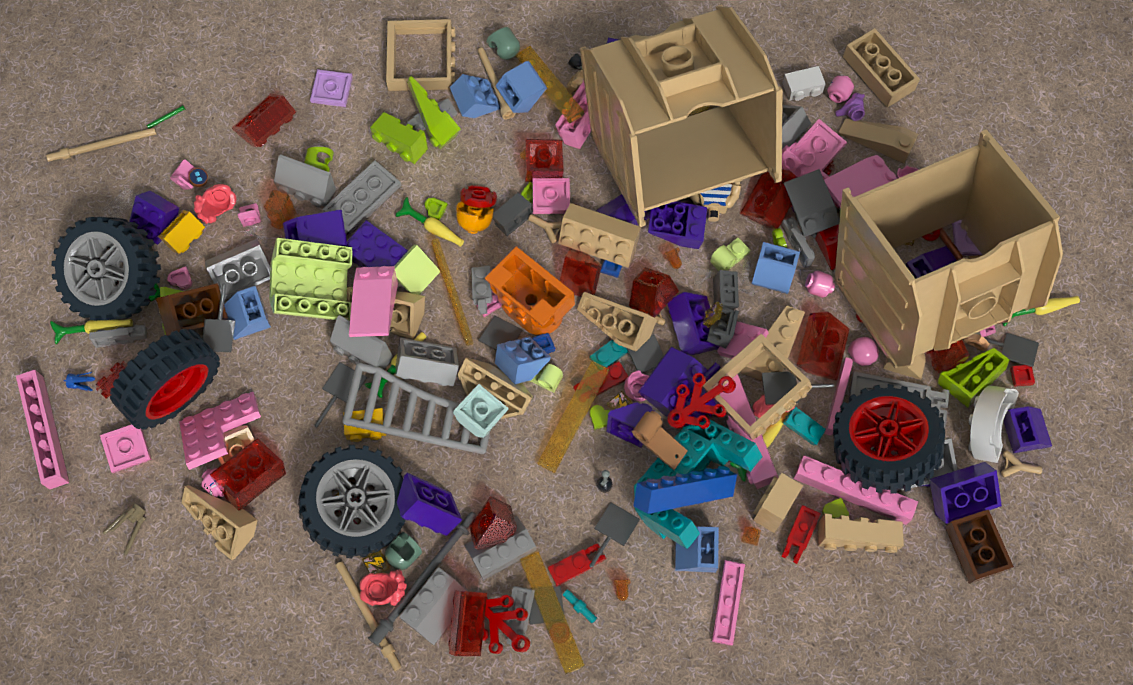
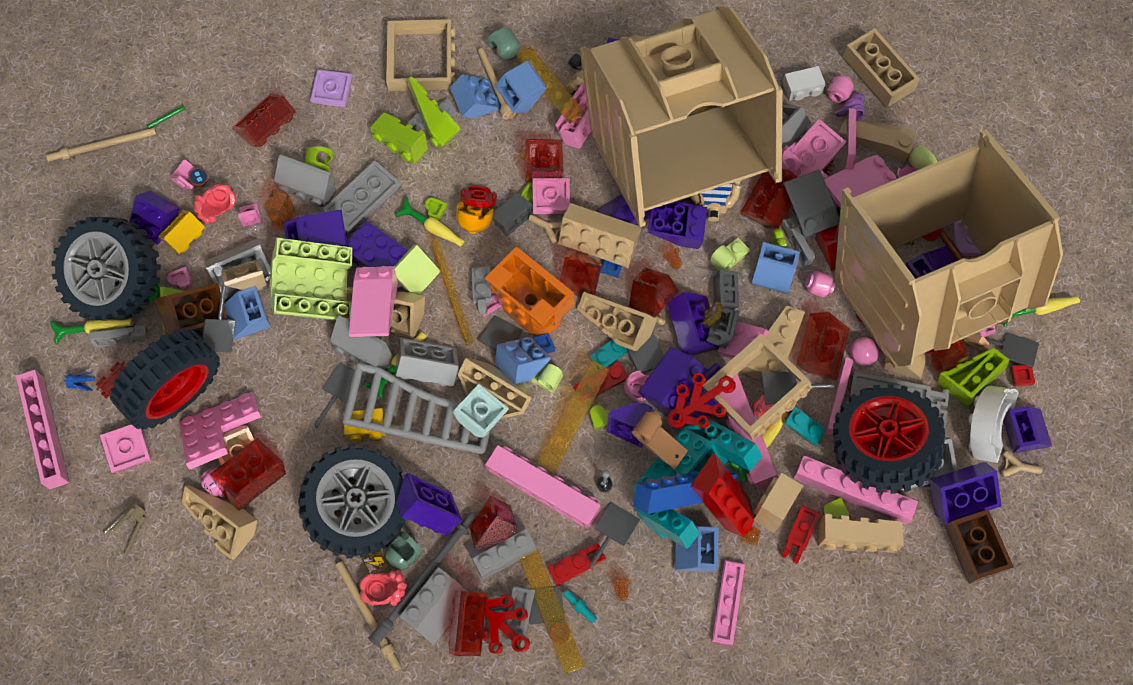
tile [607,391,633,410] -> none
none -> tan slope [221,260,267,291]
none -> bright pink brick [485,445,601,529]
none -> red slope [691,454,754,537]
none -> bright pink tile [846,108,856,169]
none -> yellowish green hair [909,145,937,170]

